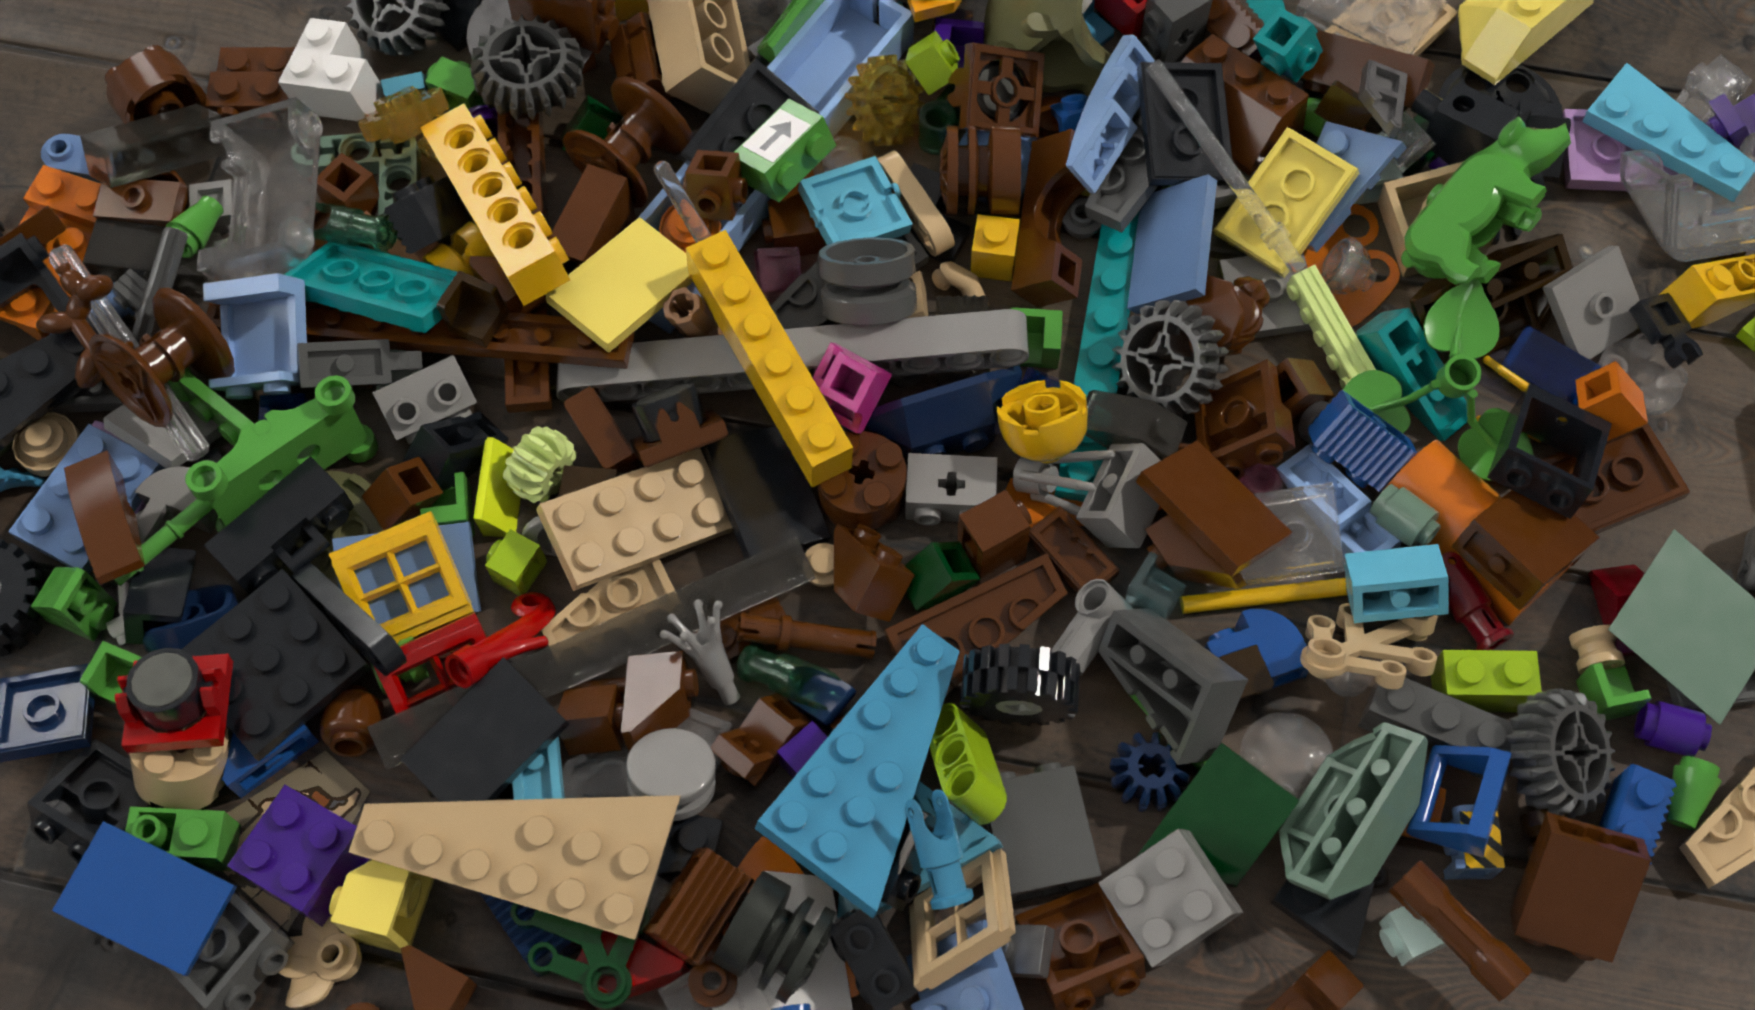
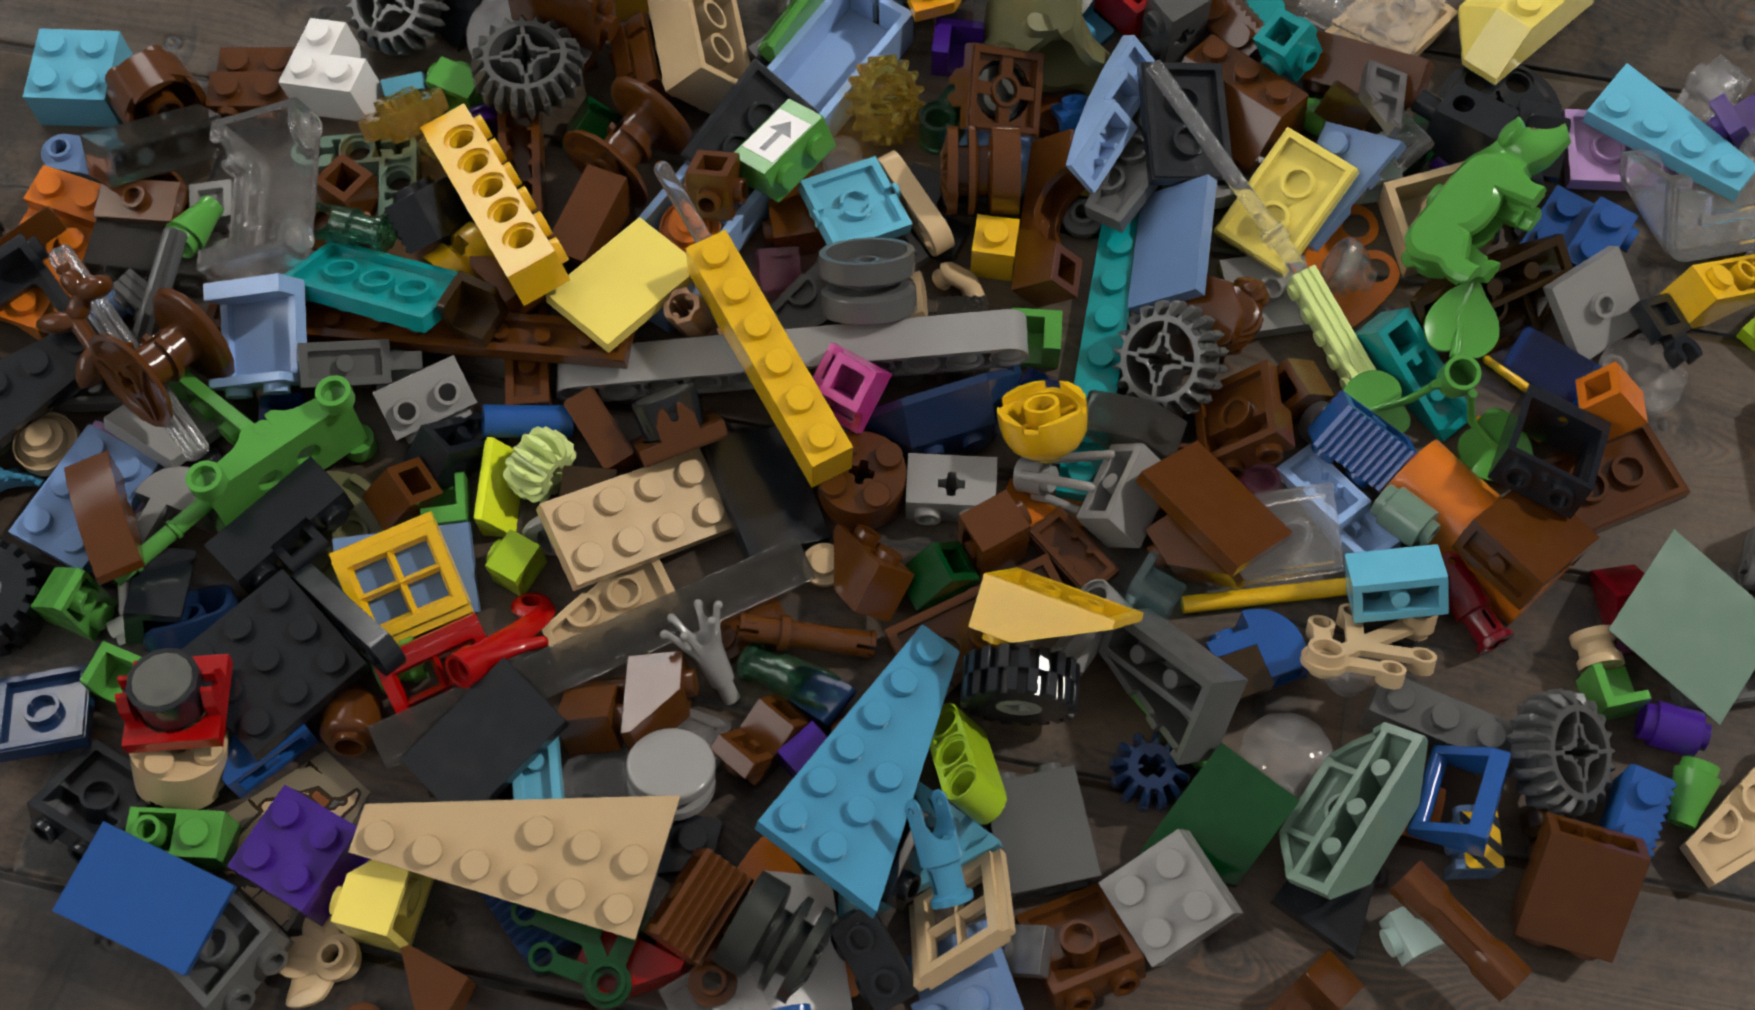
lime plate [905,31,960,95] -> none
lime brick [1431,650,1542,712] -> none
none -> medium azure brick [23,29,133,127]
none -> blue piece [481,404,574,438]
none -> yellow slope [968,567,1144,645]
none -> blue plate [1520,185,1640,268]

